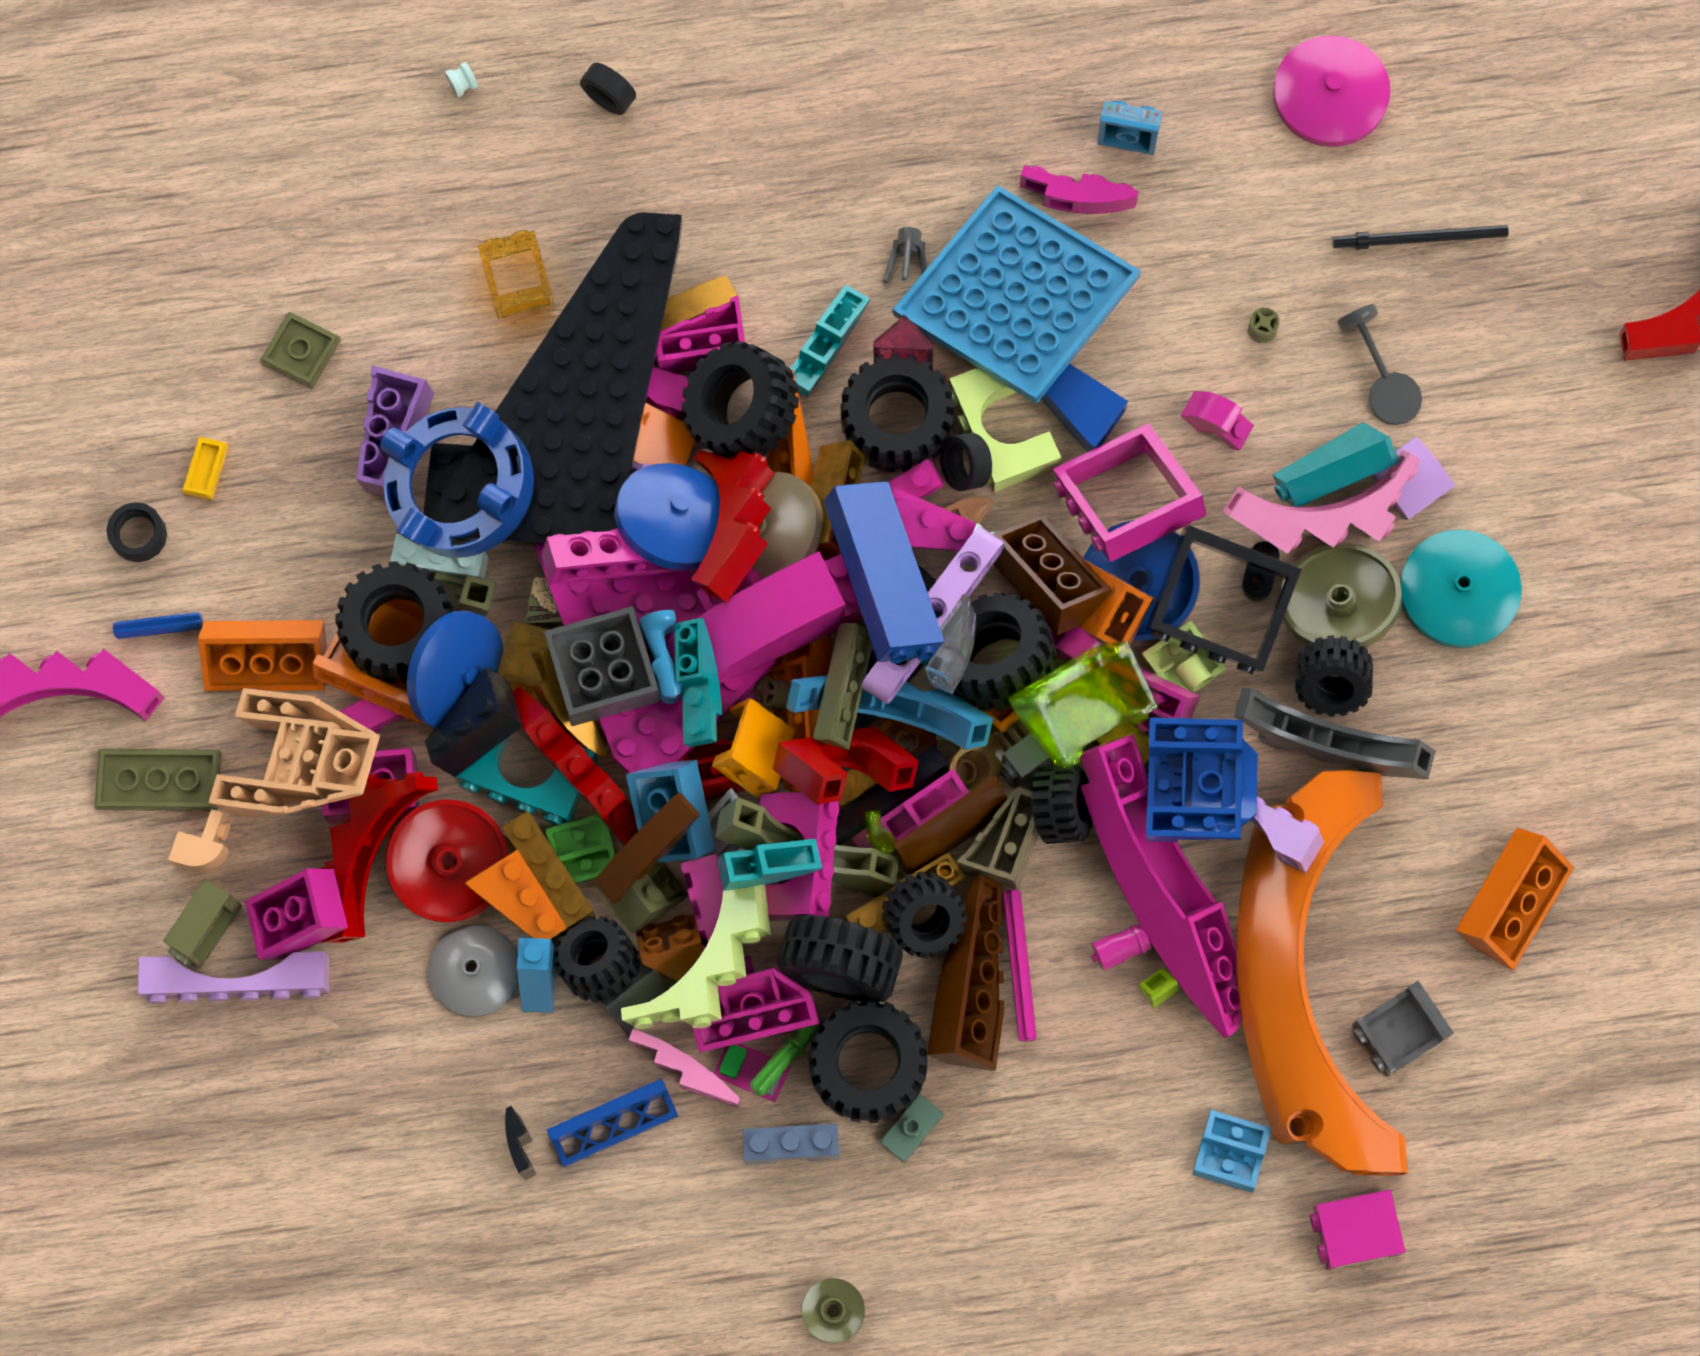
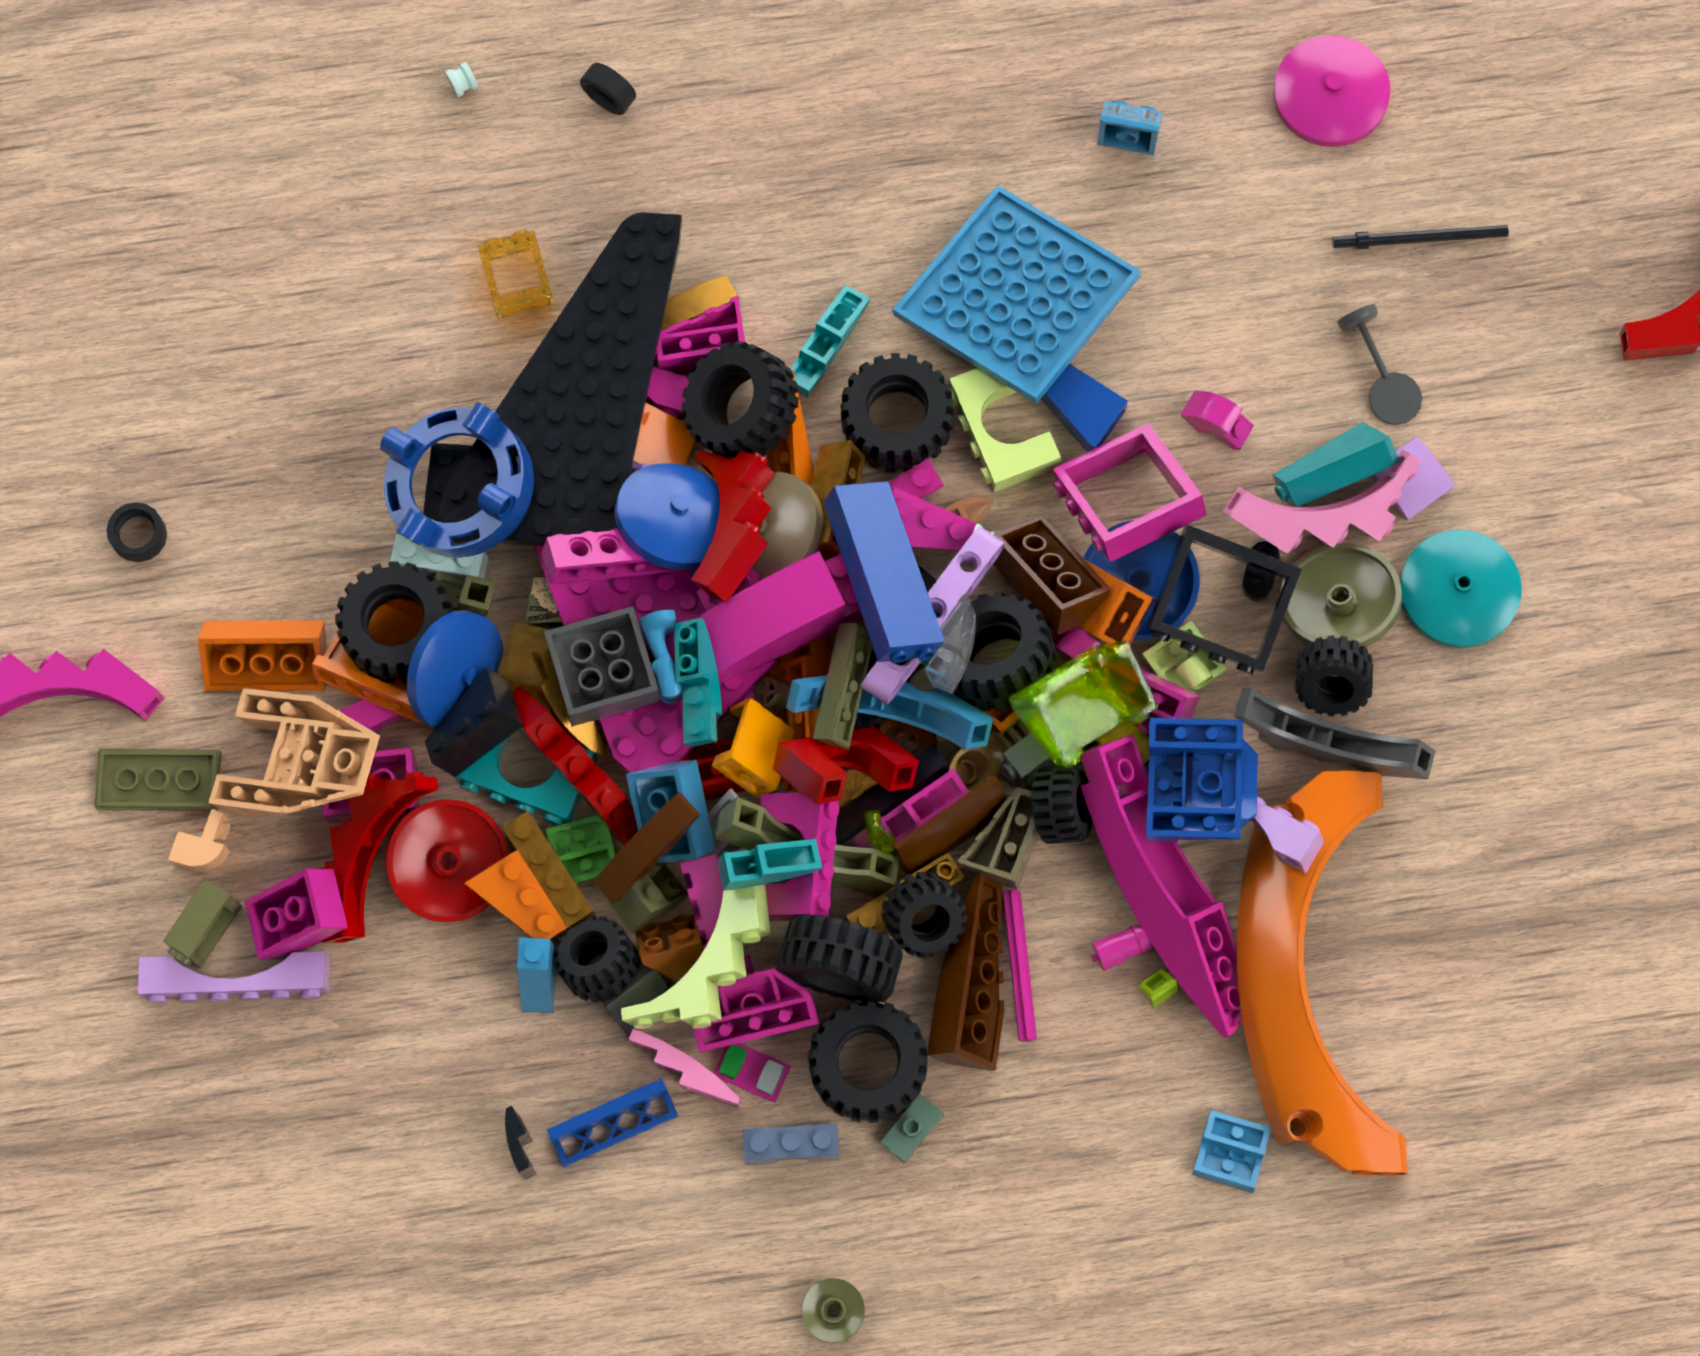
blue axle [113,612,203,639] -> none
yellow tile [182,437,229,501] -> none
olive tile [260,312,341,389] -> none
medium lavender wedge [356,365,435,497] -> none
light grey dish [428,925,519,1017] -> none
bright green axle [750,1025,819,1096] -> none
clear pink slope [873,315,933,370] -> none
dark grey plant [883,227,927,283] -> none
black tyre [940,432,993,491] -> none
dark pink slope [1020,165,1139,214] -> none
olive wheel [1248,307,1280,343] -> none
dark pink panel [1310,1189,1406,1270] -> none
flat silver panel [1352,980,1454,1077] -> none
orange slope [1456,828,1575,970] -> none

